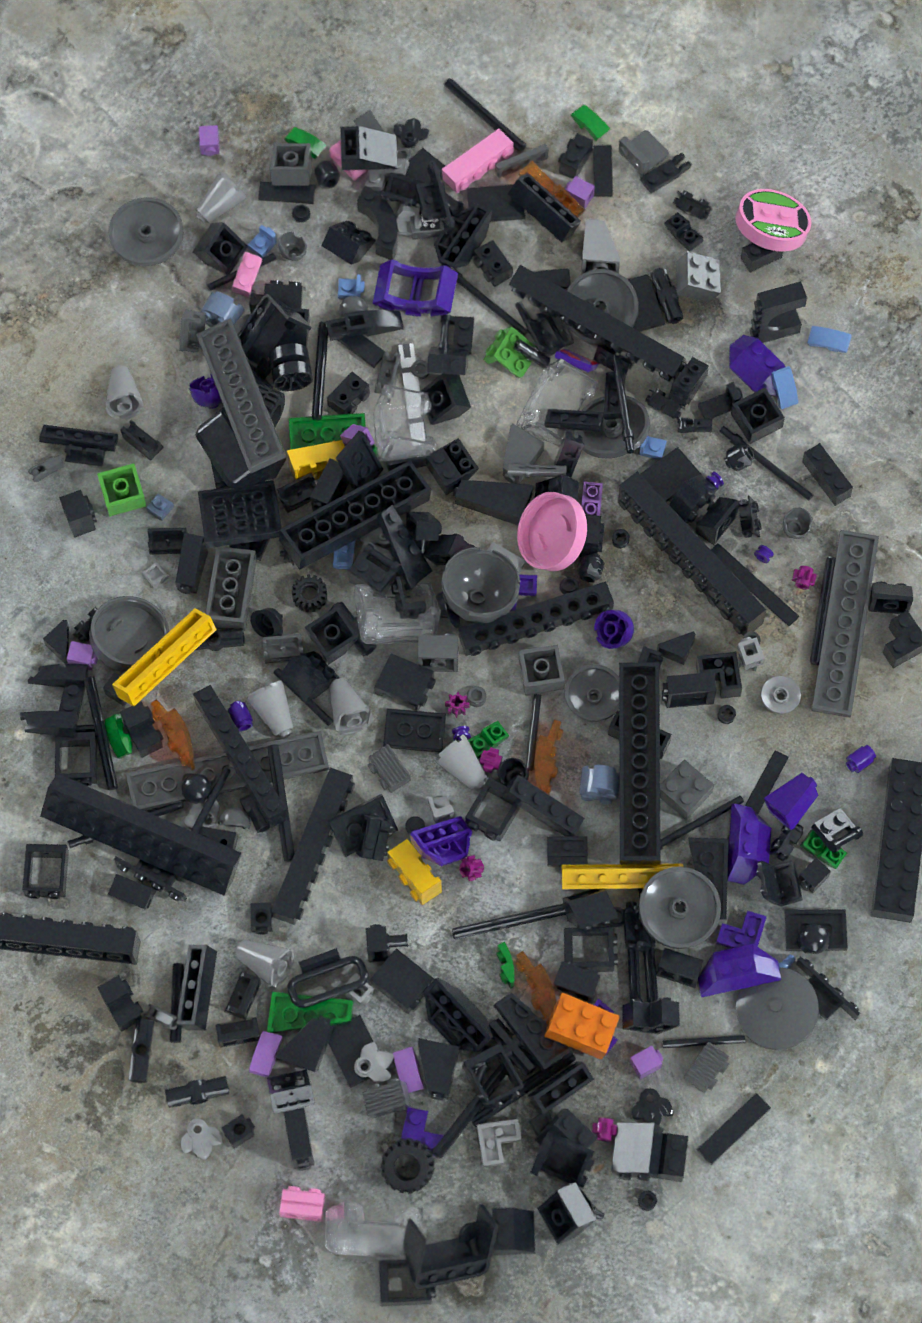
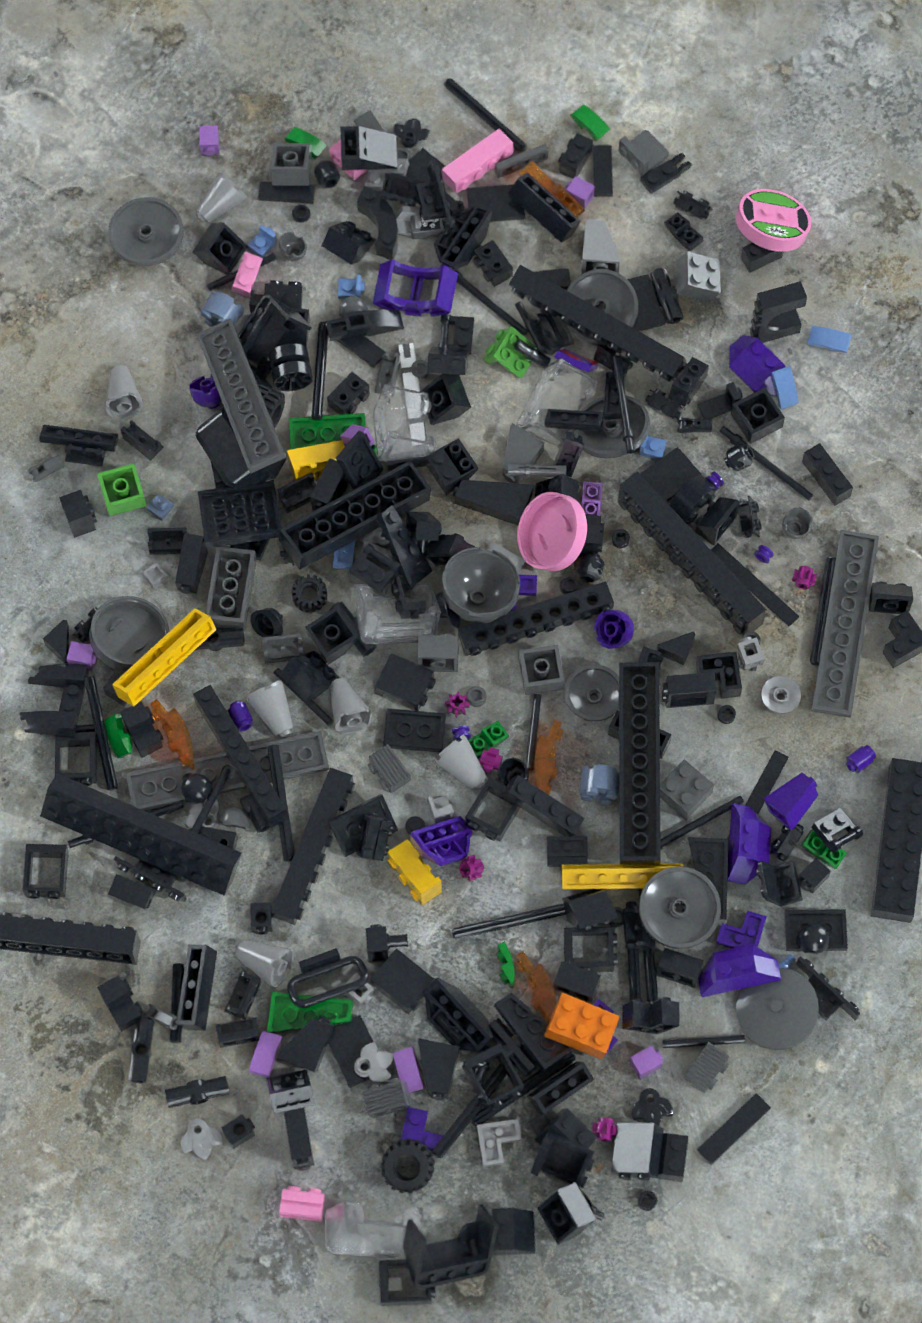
dark grey hinge [179,309,206,353] -> none

